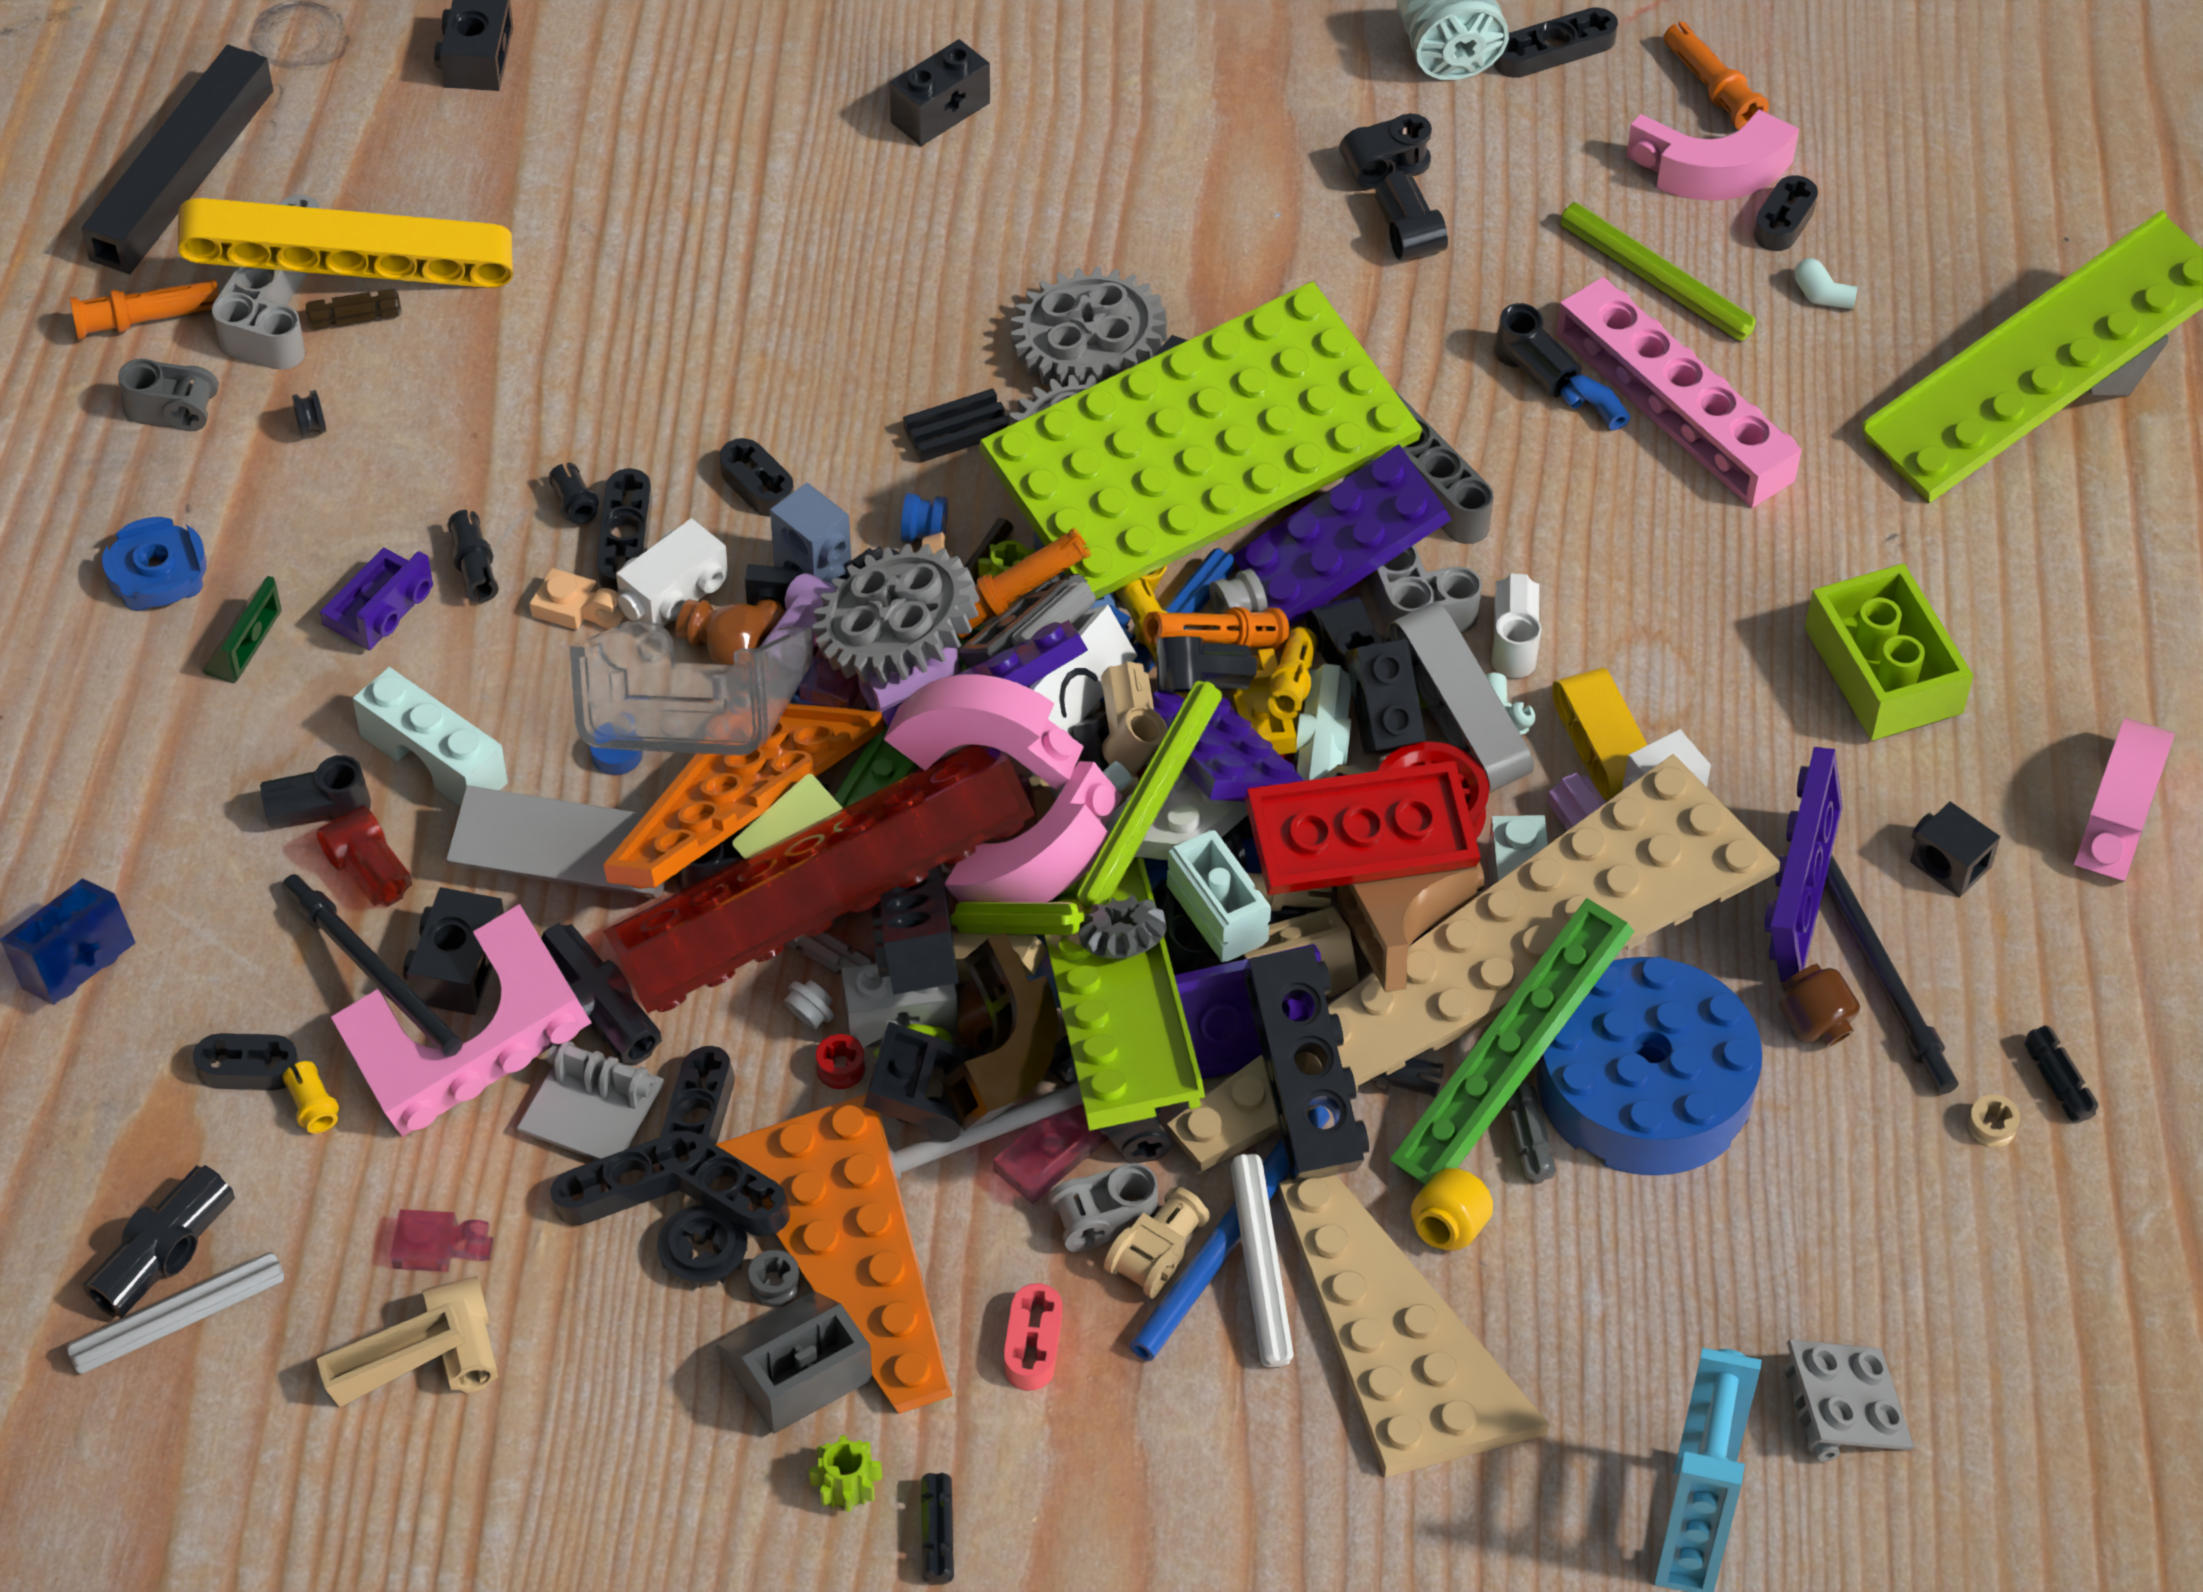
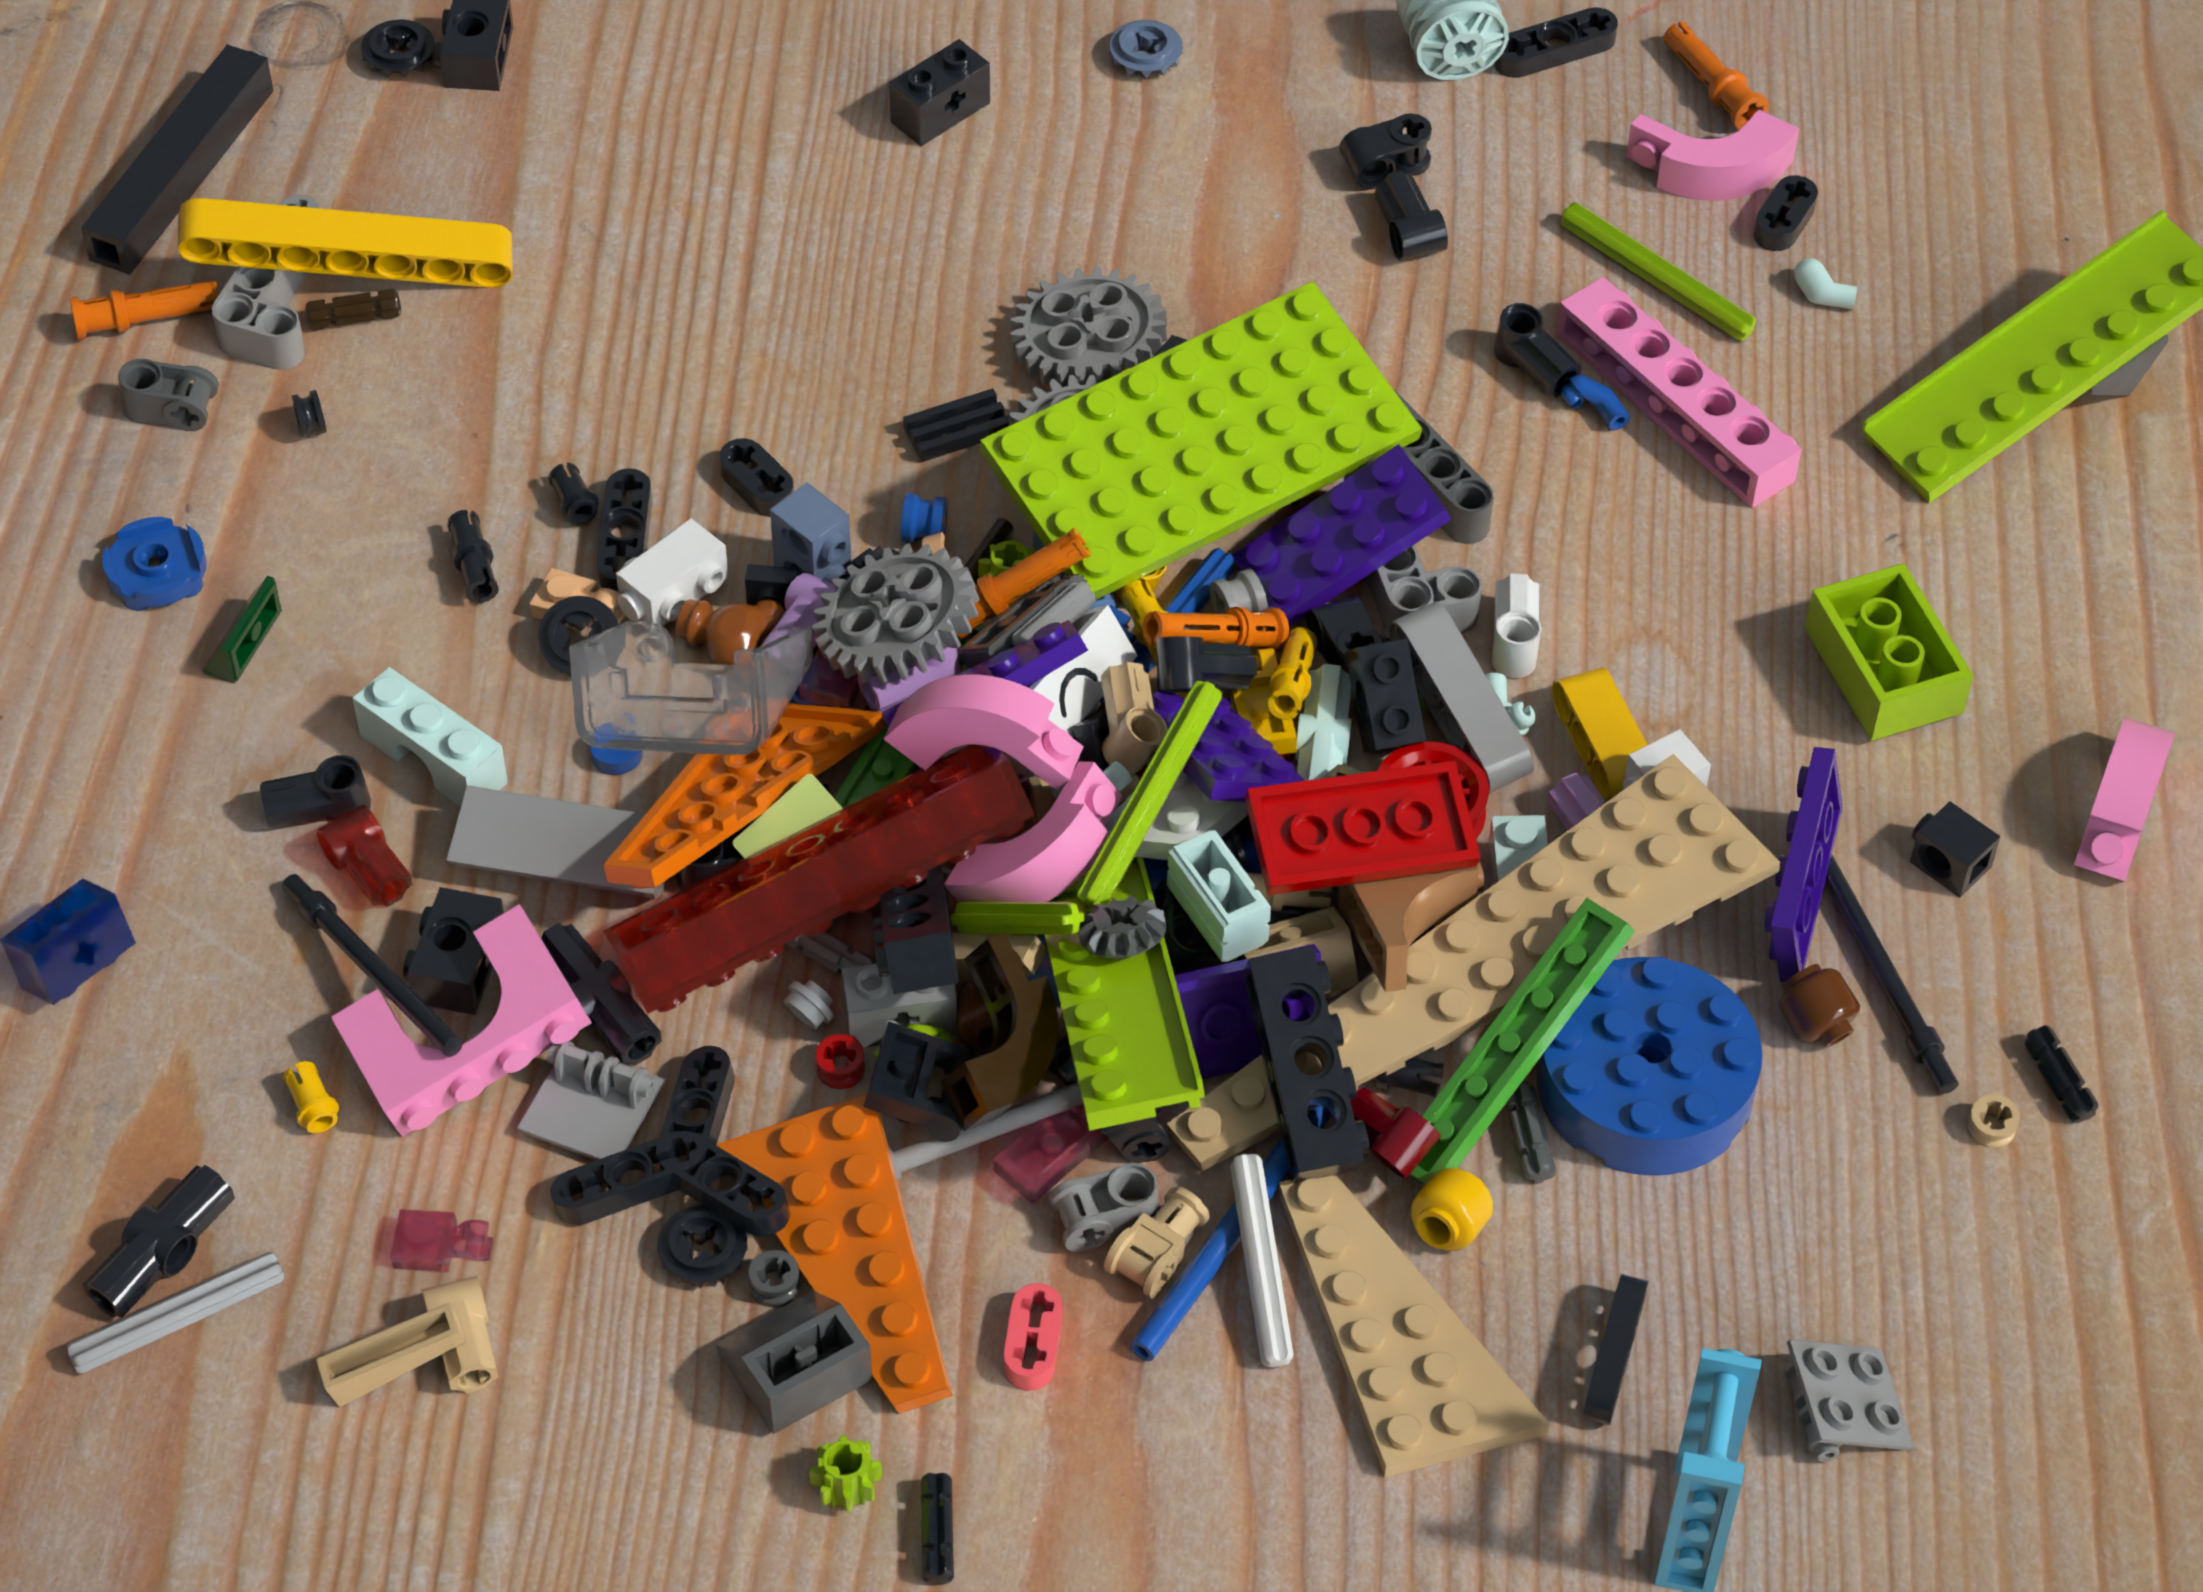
black beam [193,1033,299,1091] -> none
dark purple bracket [320,547,433,651] -> none
none -> black gear [361,19,435,78]
none -> black gear [538,596,620,677]
none -> sand blue gear [1109,20,1183,79]
none -> dark red piece [1350,1087,1441,1179]
none -> black beam [1582,1274,1649,1425]

